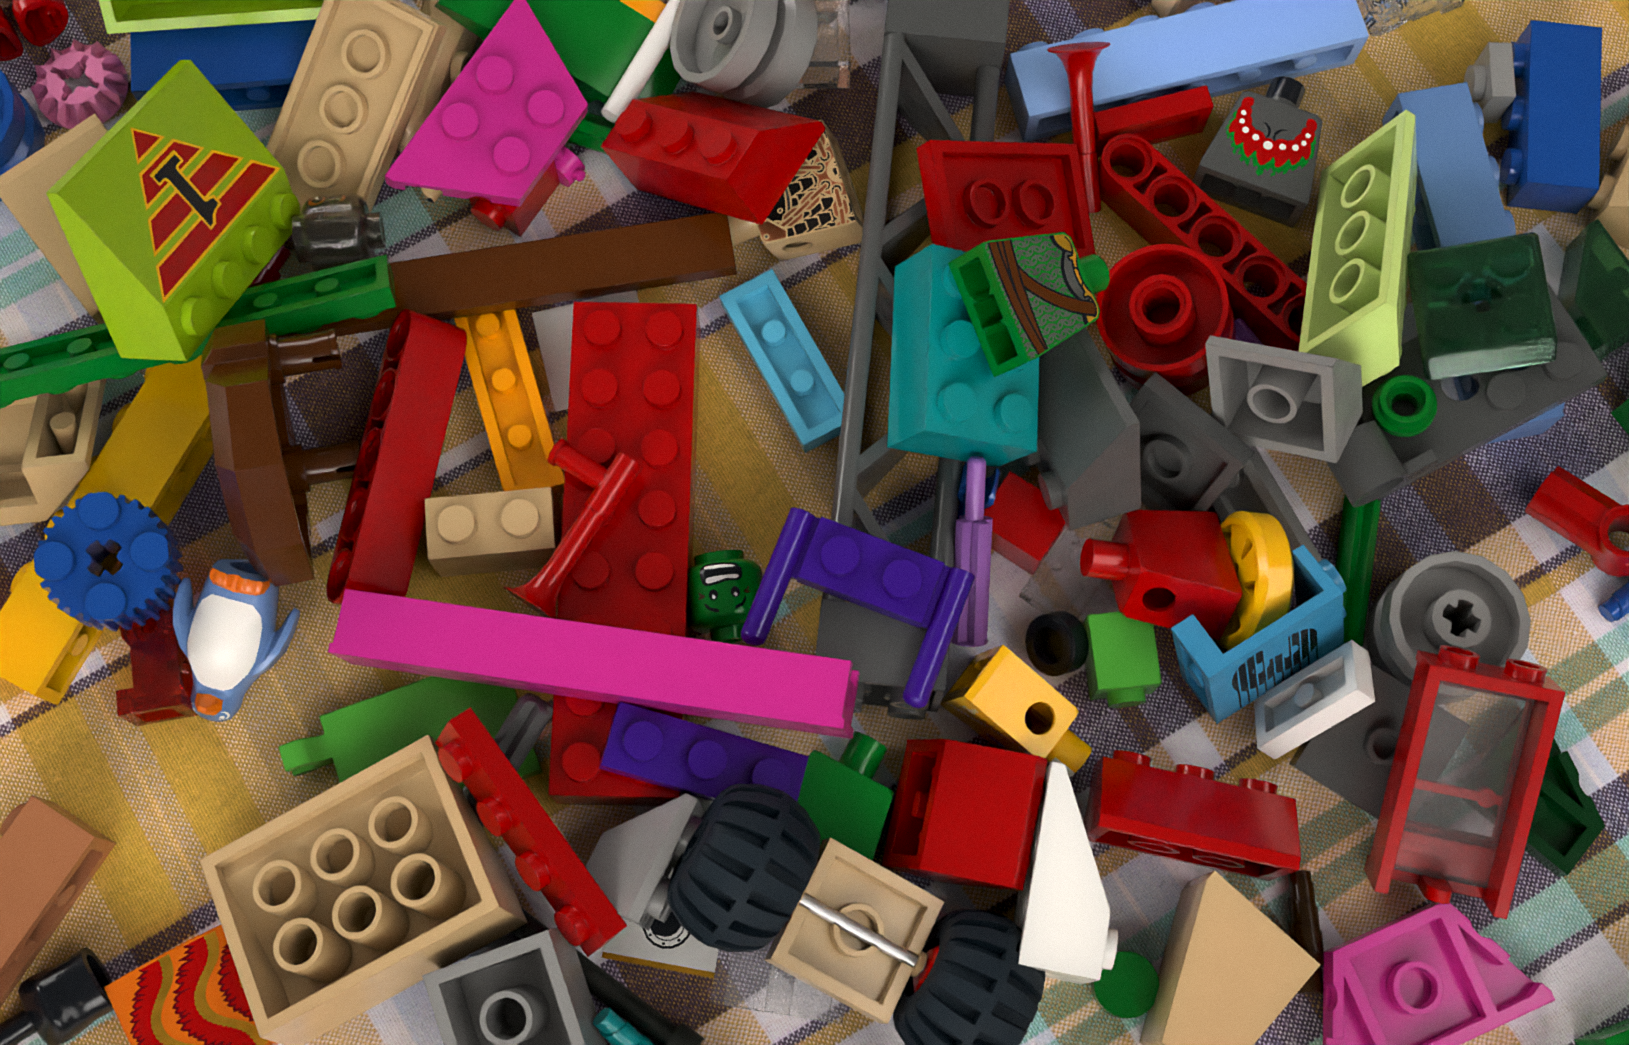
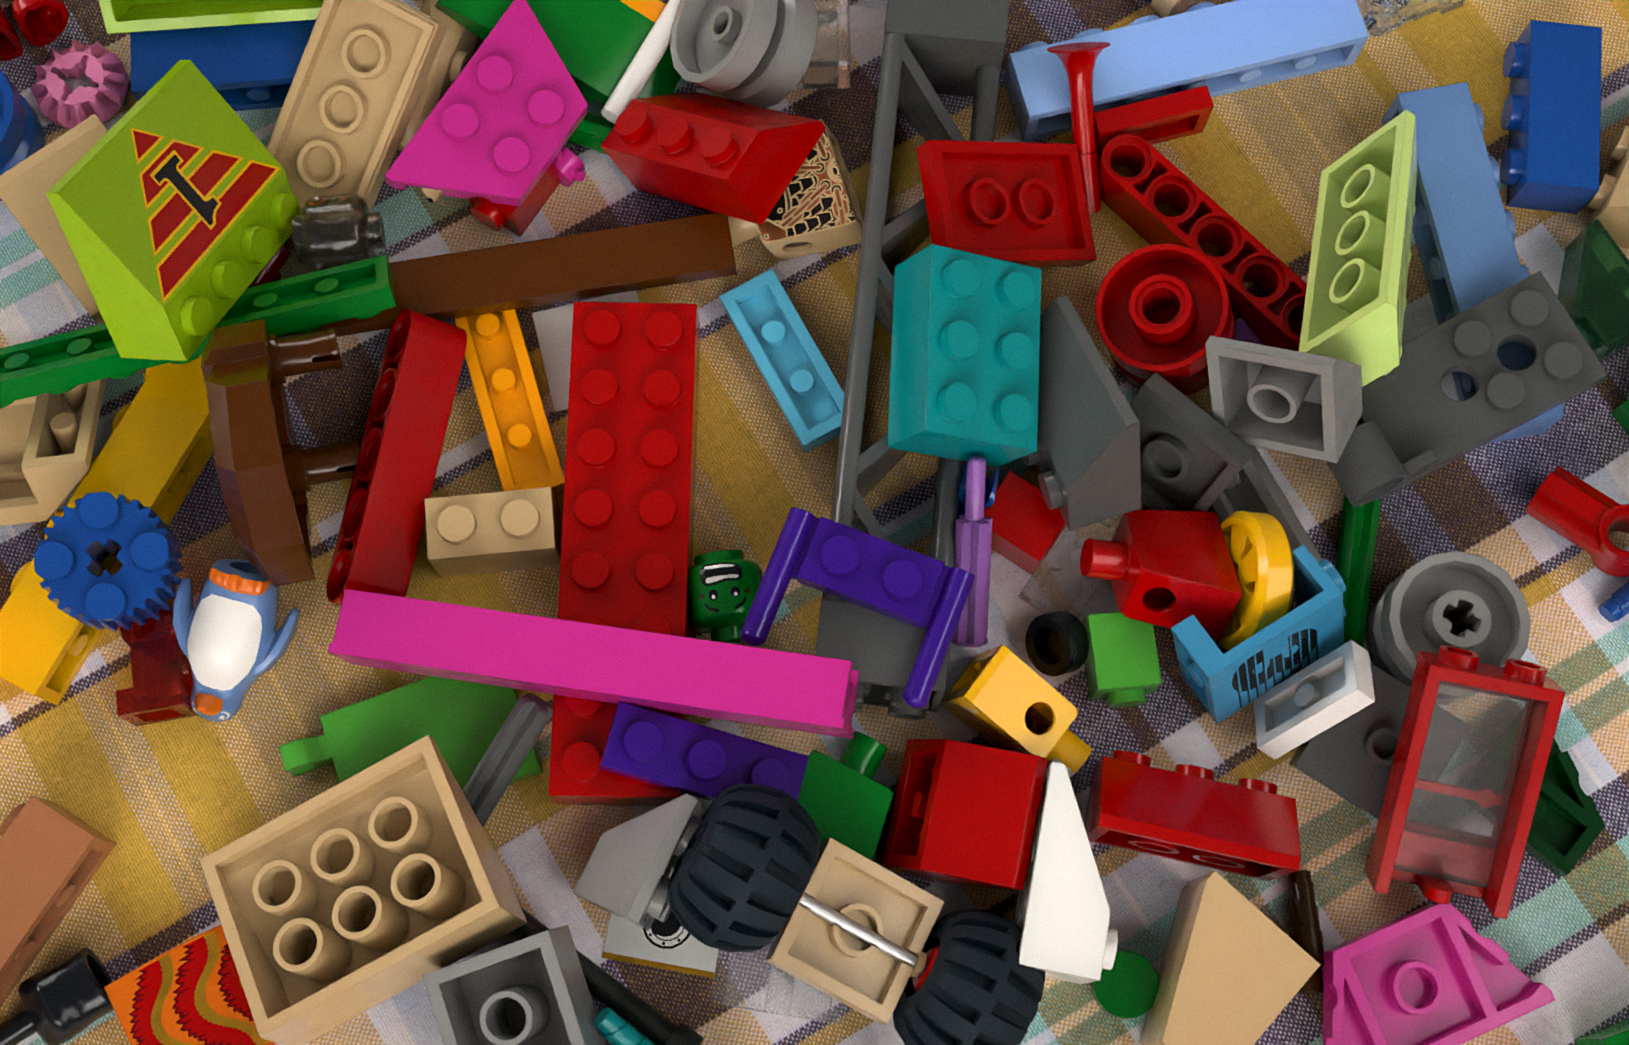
red plate [435,707,627,957] -> none
red piece [504,439,643,619] -> none
torso [948,232,1110,377] -> none
dark grey torso [1192,76,1322,228] -> none
green plate [1371,375,1437,437] -> none
clear green brick [1407,232,1558,380] -> none
light grey plate [1464,42,1516,123] -> none

